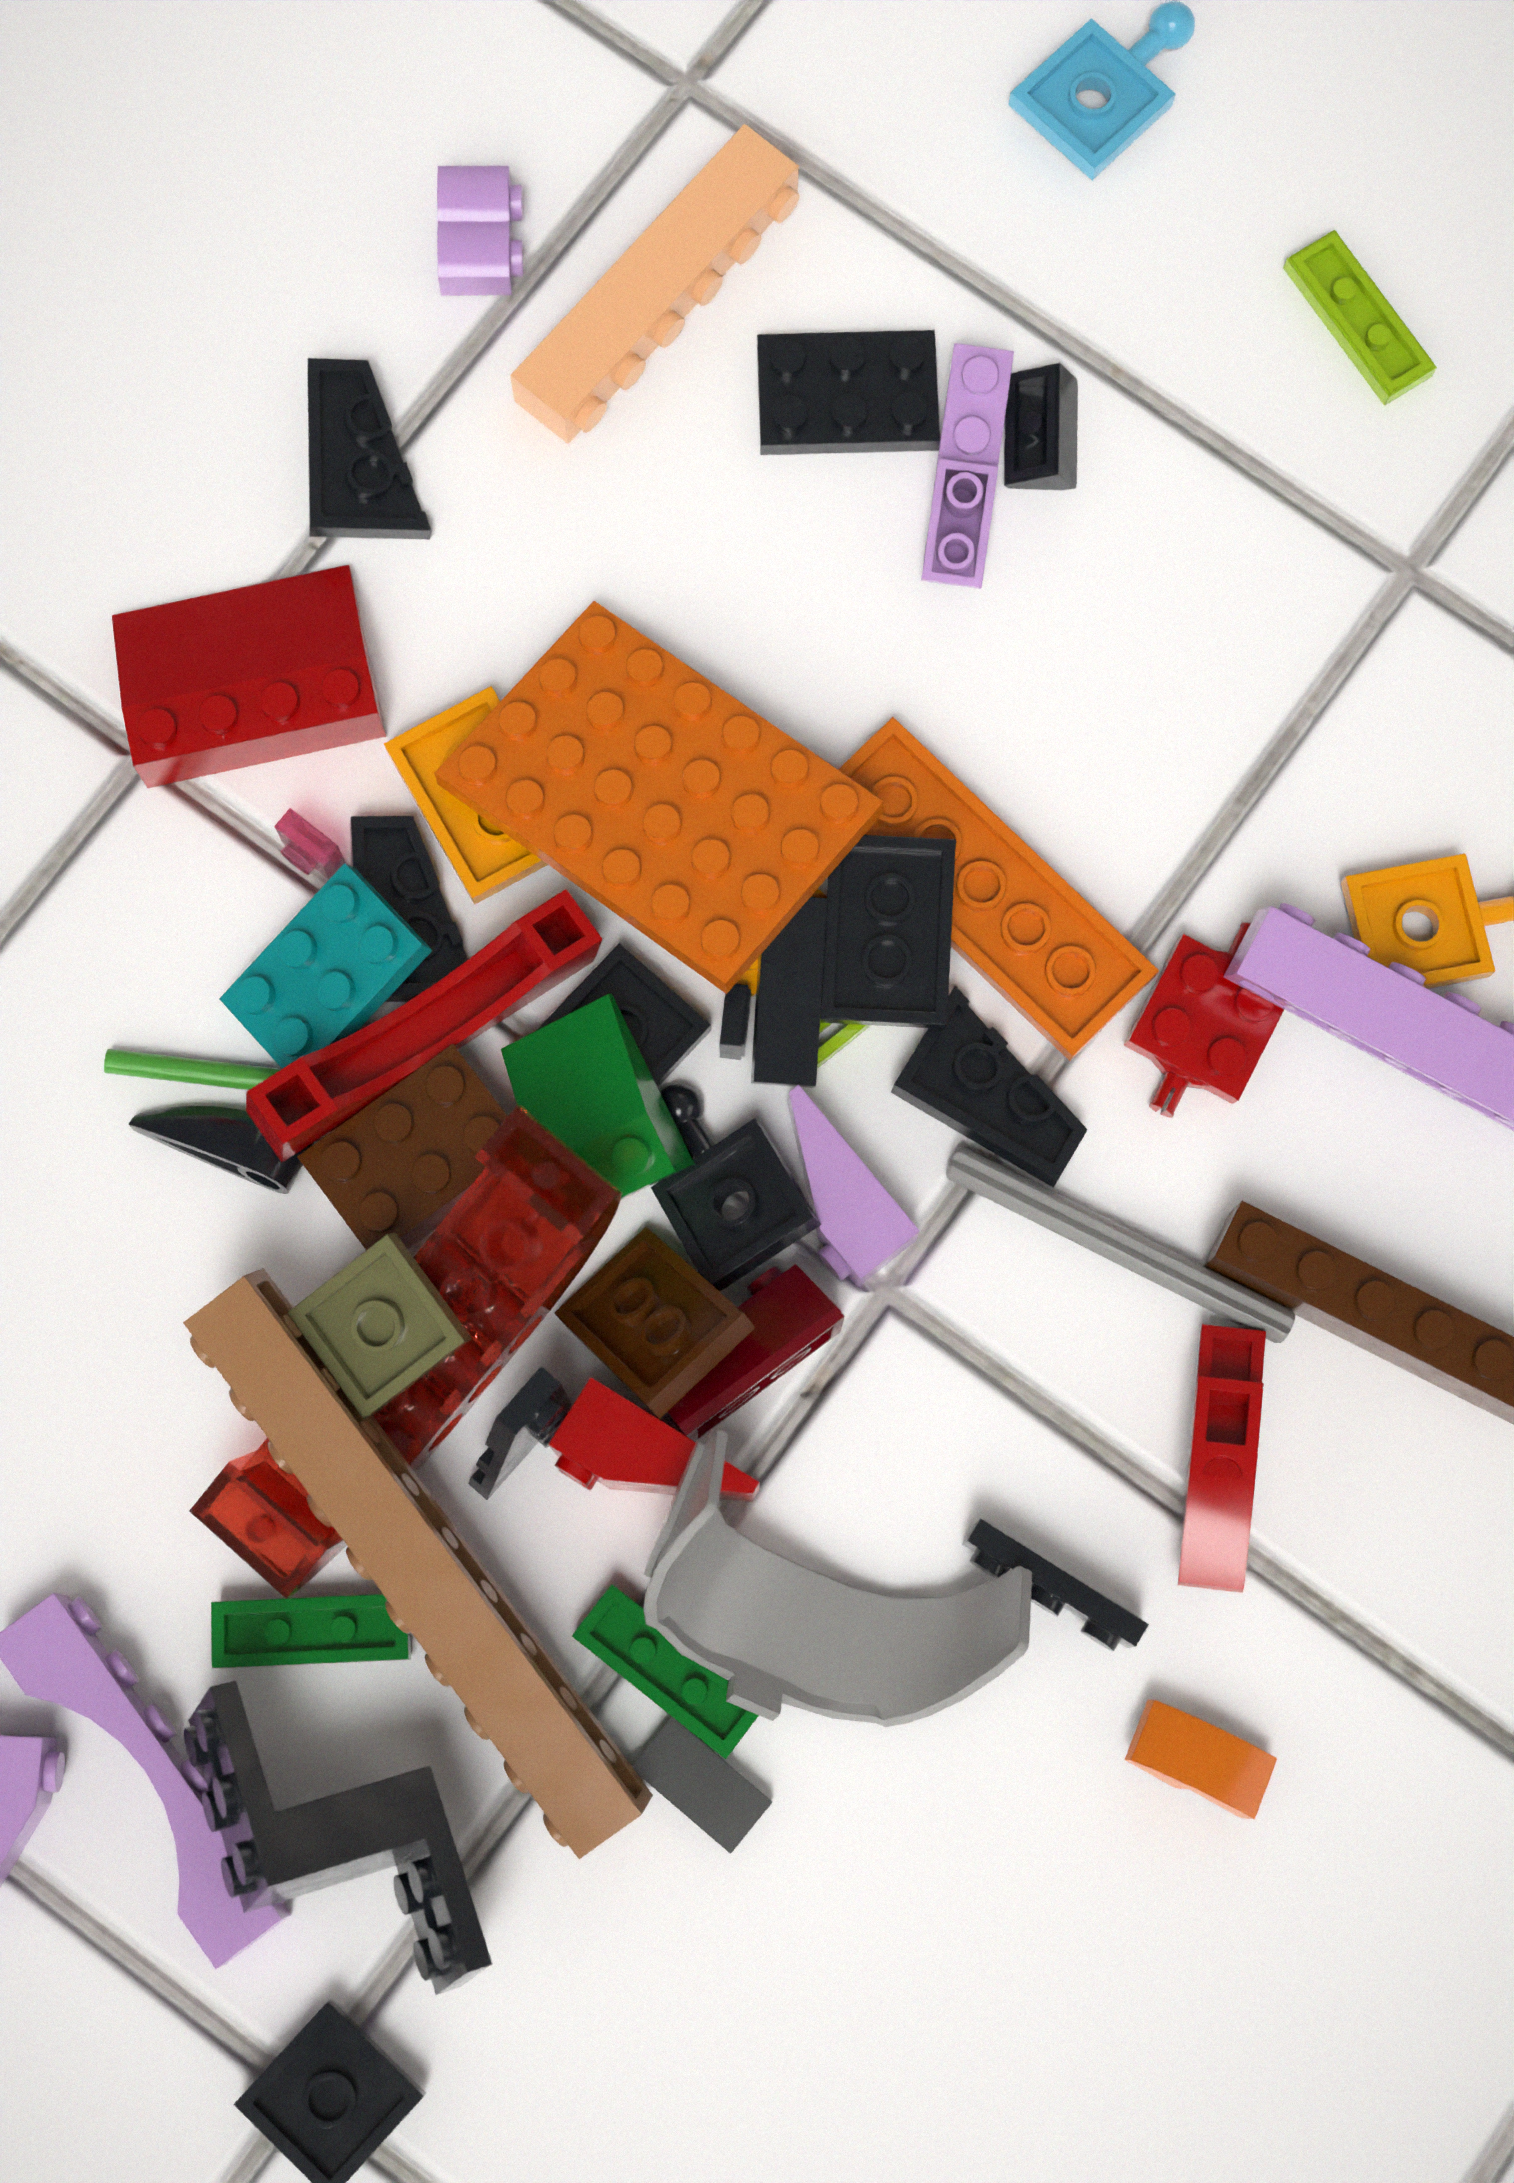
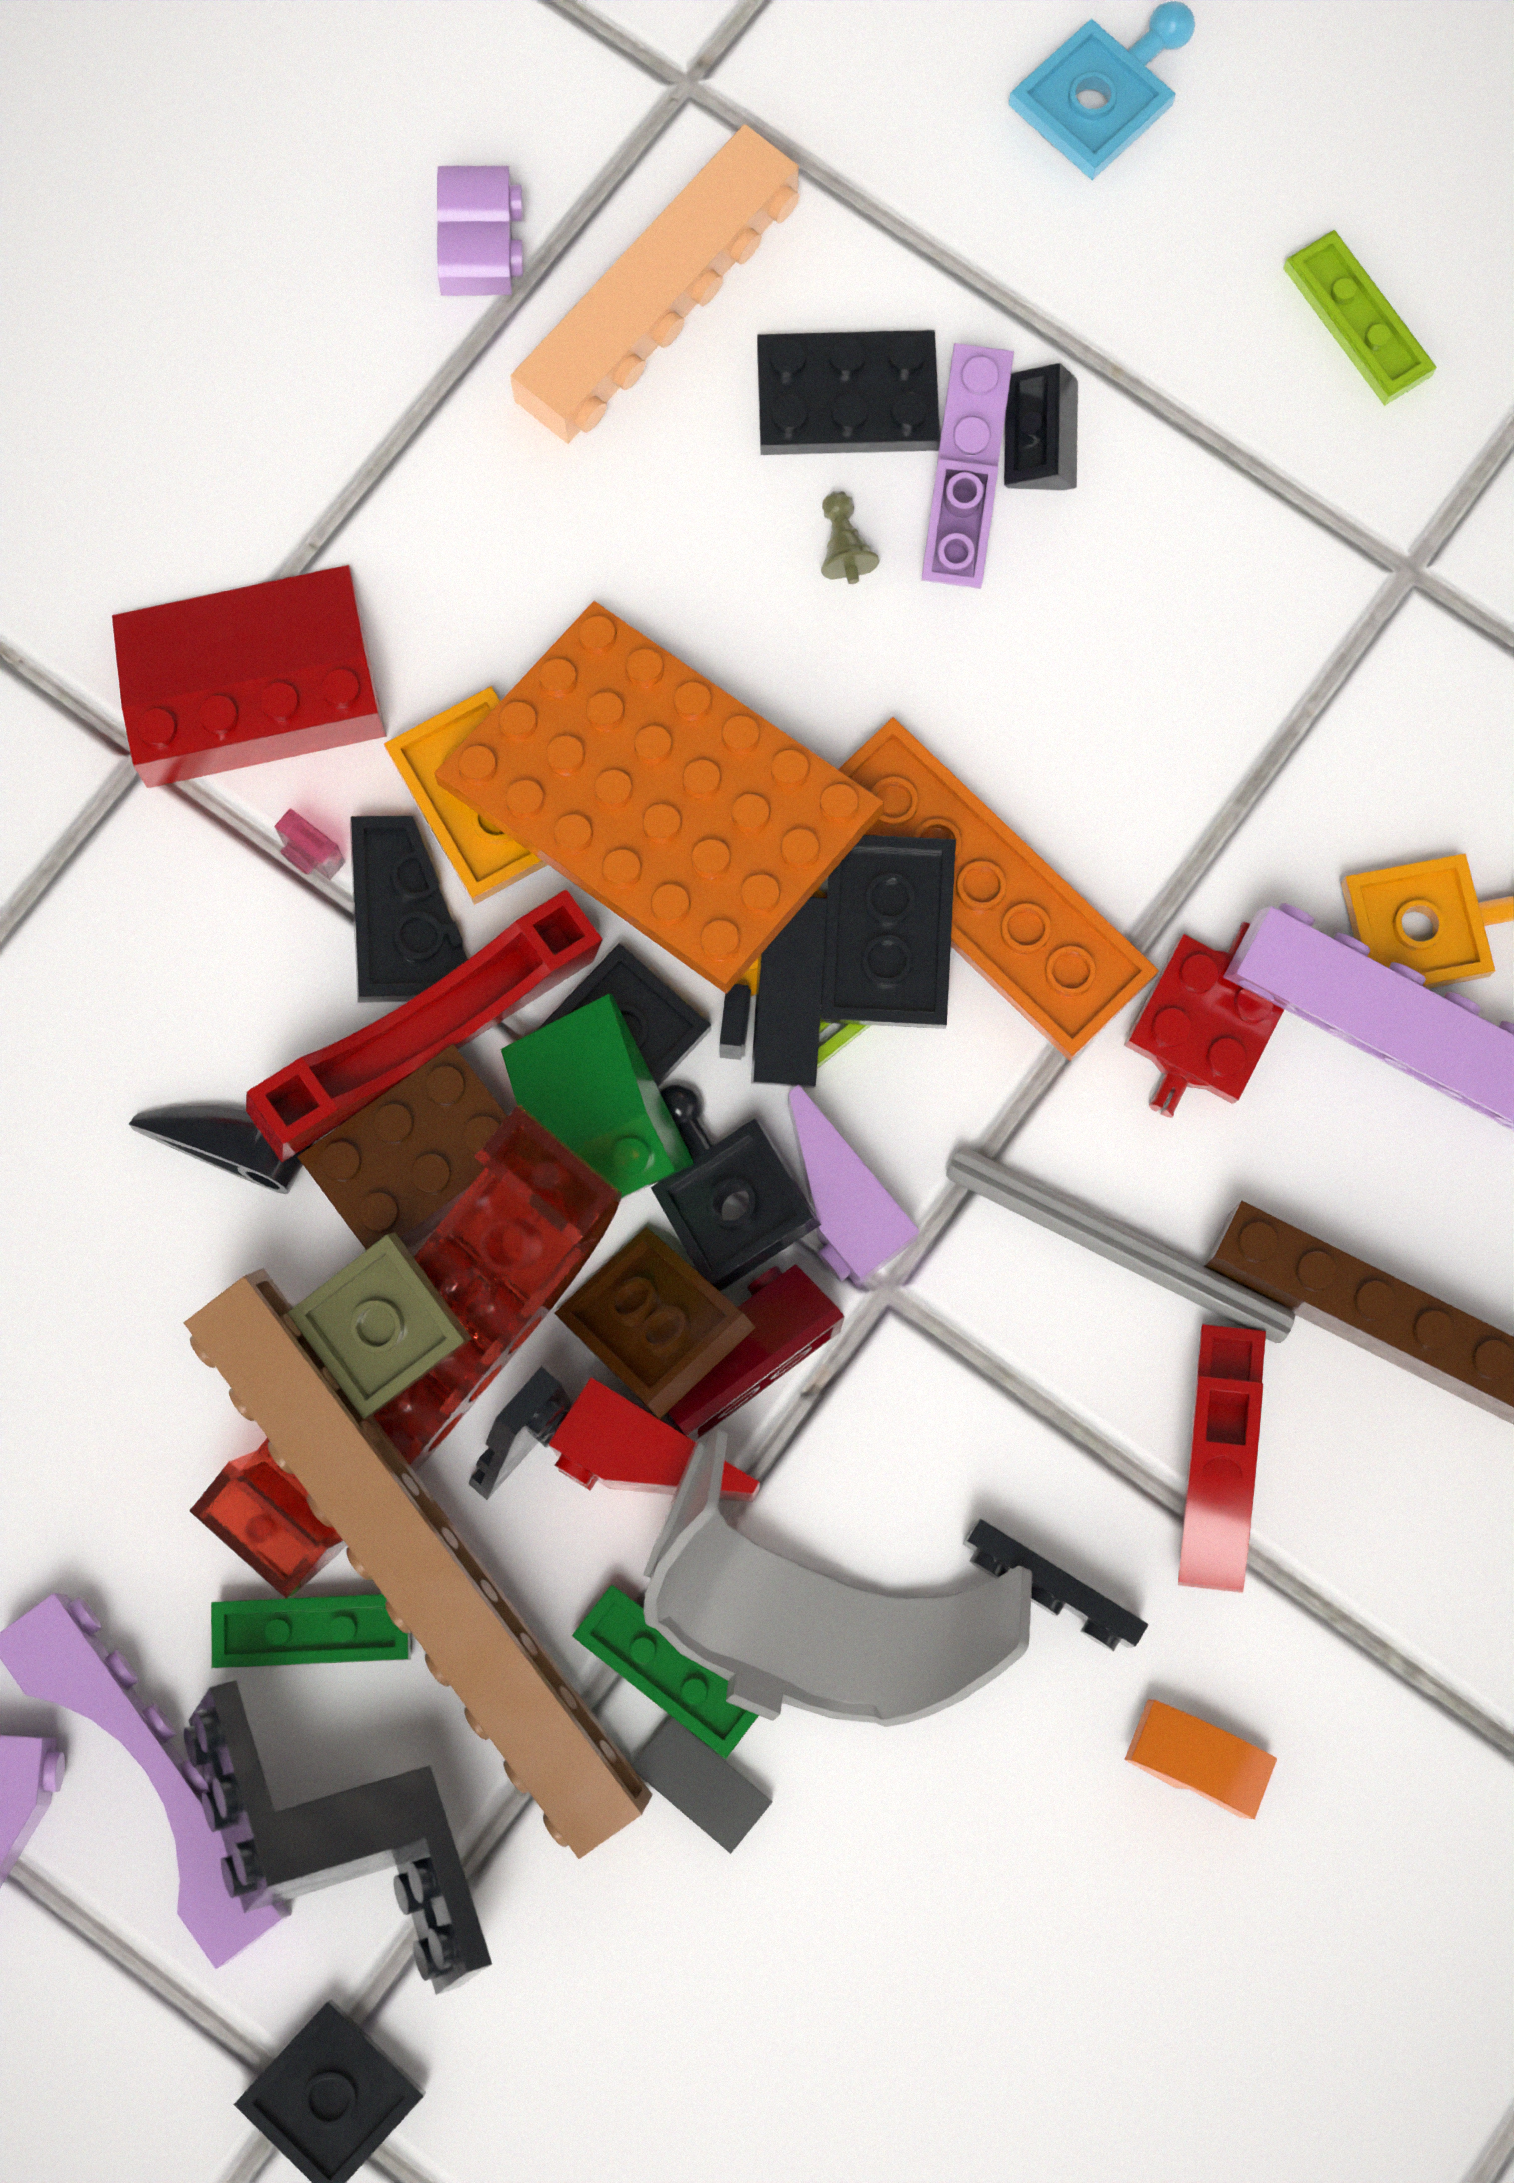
bright green bar [104,1049,281,1090] -> none
teal plate [219,863,432,1069] -> none
black wing [307,358,432,540] -> none
black wing [891,985,1088,1188] -> none
none -> olive piece [821,491,880,584]

